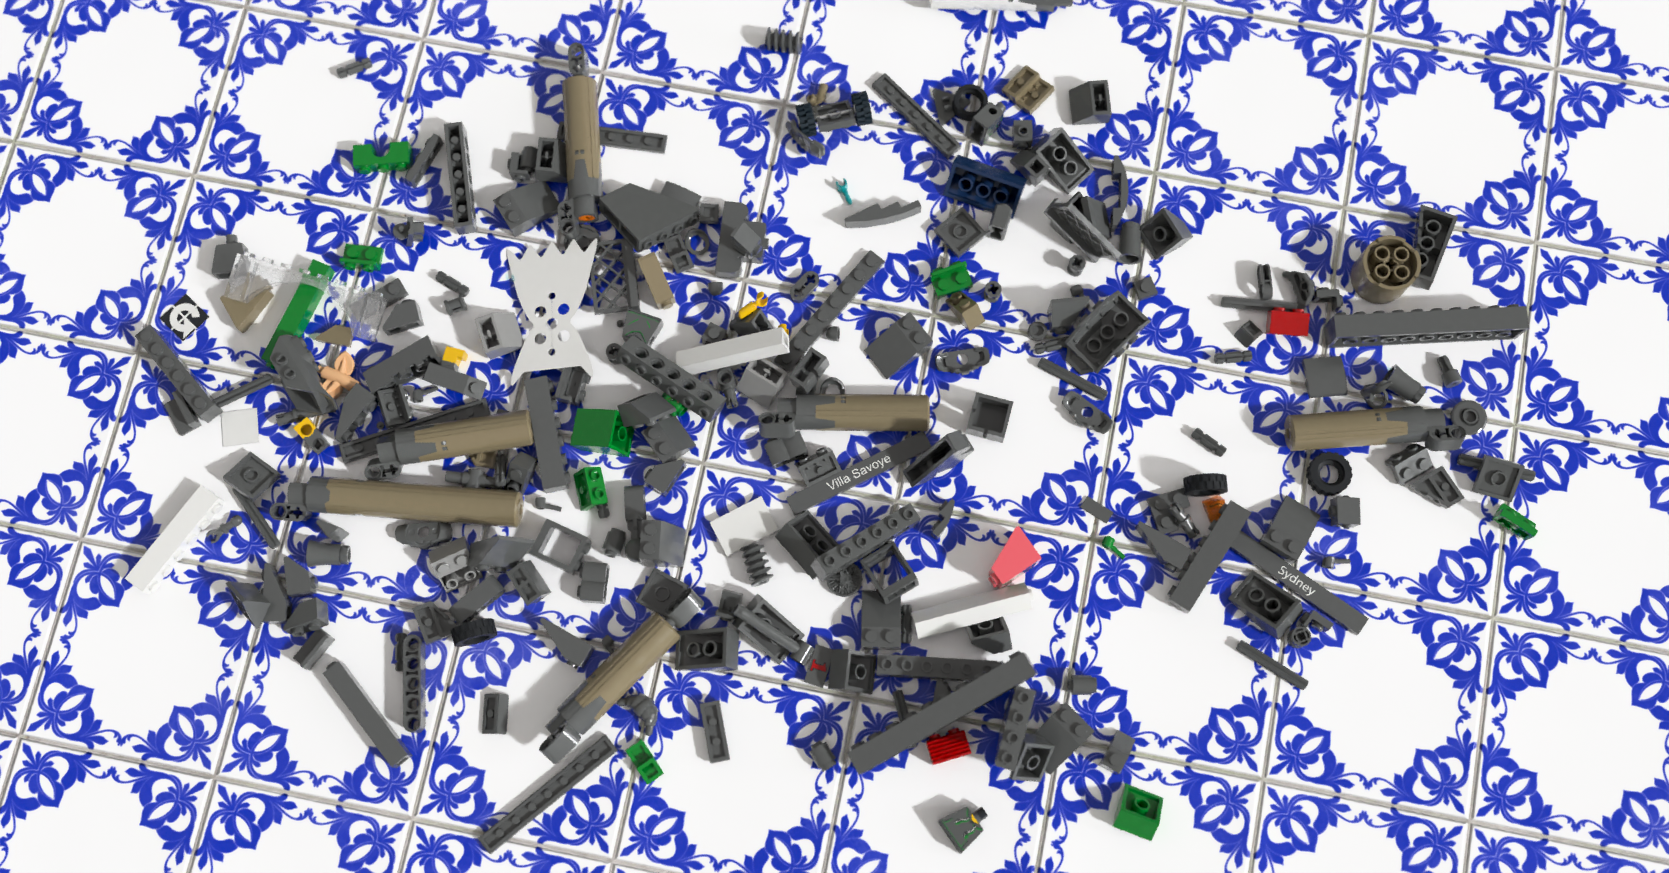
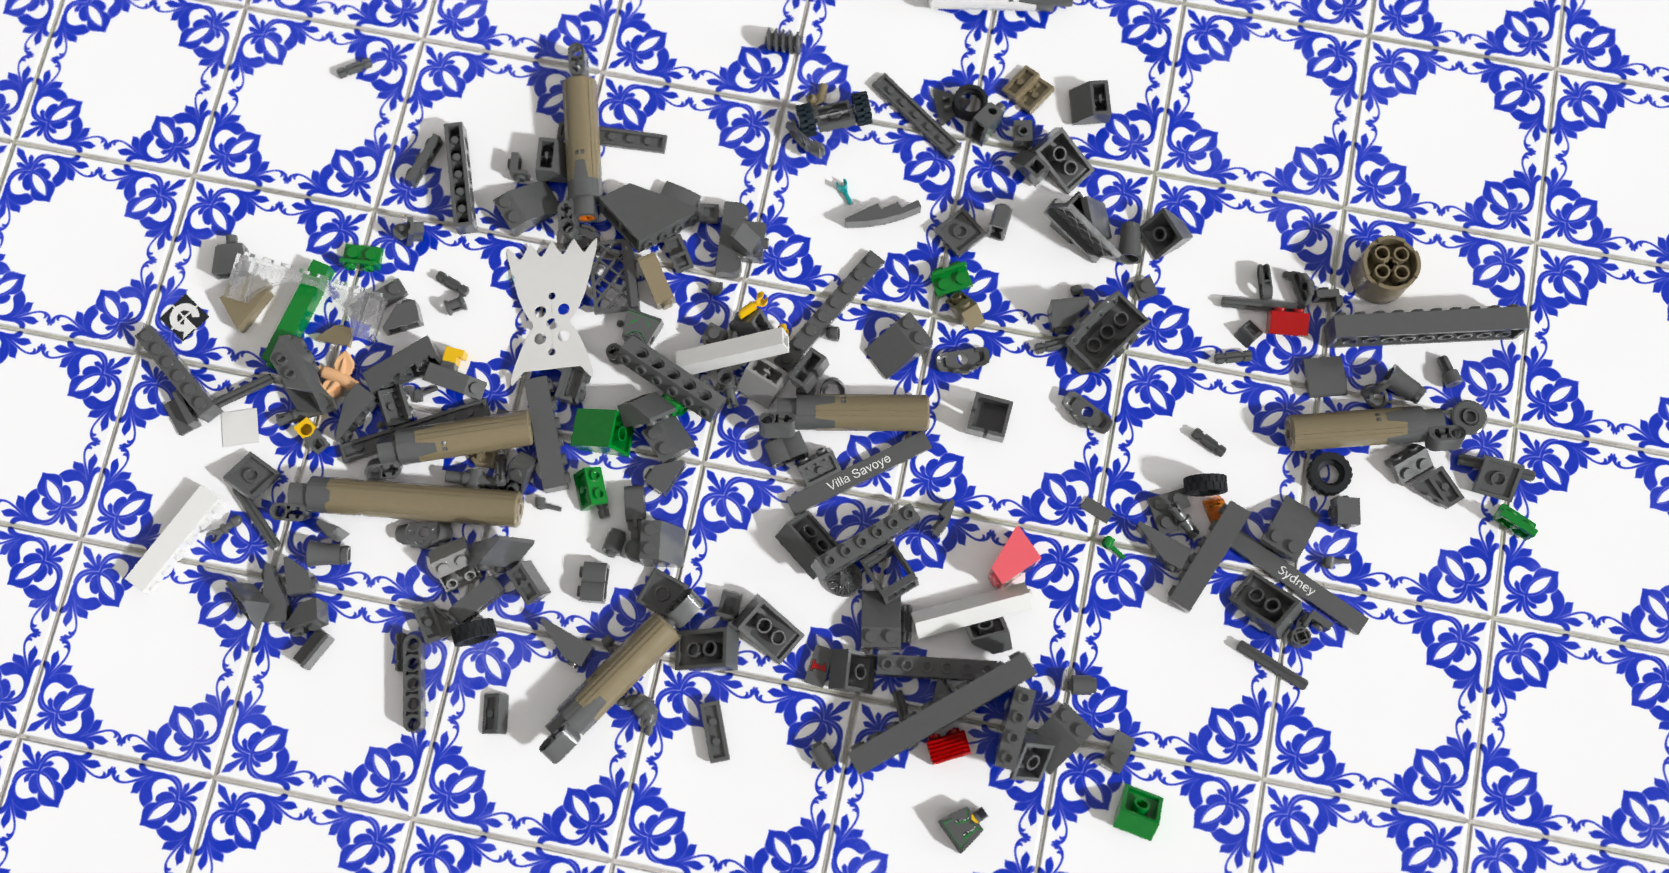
dark grey brick [322,661,413,768] -> none
green arch [353,141,413,174] -> none
light grey slope [474,312,524,359] -> none
dark grey tile [478,735,618,854] -> none
dark grey brick [519,146,538,175] -> none
dark grey window [529,519,592,576] -> none
green slope [625,738,664,785] -> none
dark grey piece [684,228,710,256] -> none
white tile [710,496,779,557] -> none
dark grey piece [732,603,815,666] -> none
dark grey piece [740,544,774,587] -> none
dark grey beam [790,271,819,303] -> none
dark grey brick [903,430,974,488] -> none
dark blue slope [943,155,1027,220] -> none
dark grey bush [984,281,1002,303] -> none
dark grey tile [1028,322,1047,342] -> none
dark grey axle [1038,357,1108,401] -> none
dark grey bush [1067,255,1086,277] -> none
dark grey slope [1110,155,1128,232] -> none
dark grey wedge [1412,204,1458,291] -> none

